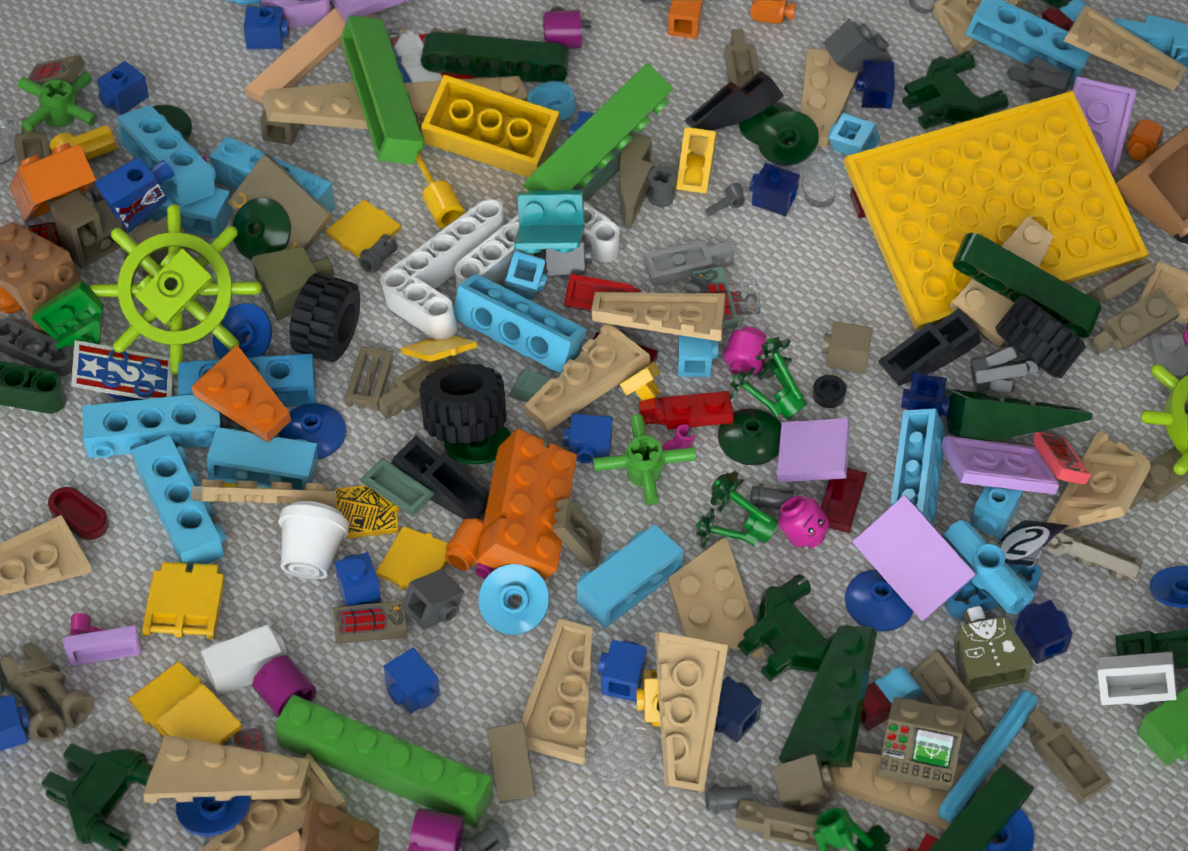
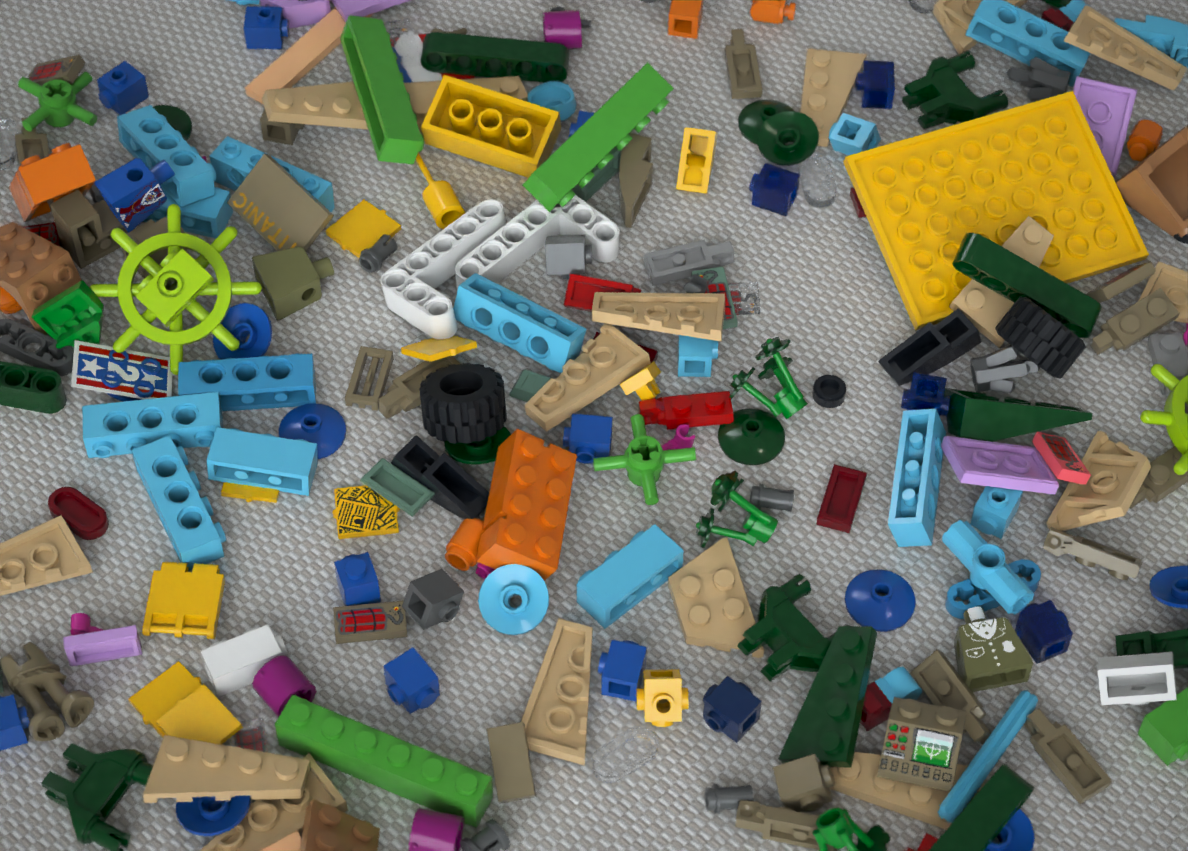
yellow piece [49,125,117,160] -> none
orange wing [191,345,291,443] -> none
tan wing [191,479,336,505] -> none
dark green dish [232,198,291,260] -> none
white piece [278,501,349,580] -> none
black tyre [289,272,360,362] -> none
yellow piece [376,526,448,589] -> none
medium azure brick [503,251,548,300] -> none
teal bracket [514,190,585,253] -> none
dark tan tile [552,498,603,567] -> none
dark grey bush [647,166,676,208] -> none
tan wing [654,632,728,792] -> none
black slope [684,71,784,131] -> none
dark grey hand [705,183,745,217] -> none
dark pink head [722,326,767,375] -> none
lavender tile [777,418,850,482] -> none
dark pink head [778,496,829,548] -> none
dark tan brick [822,321,873,373] -> none
dark grey slope [823,18,893,73] -> none
lavender tile [852,495,977,622] -> none
sticker [996,520,1069,567] -> none

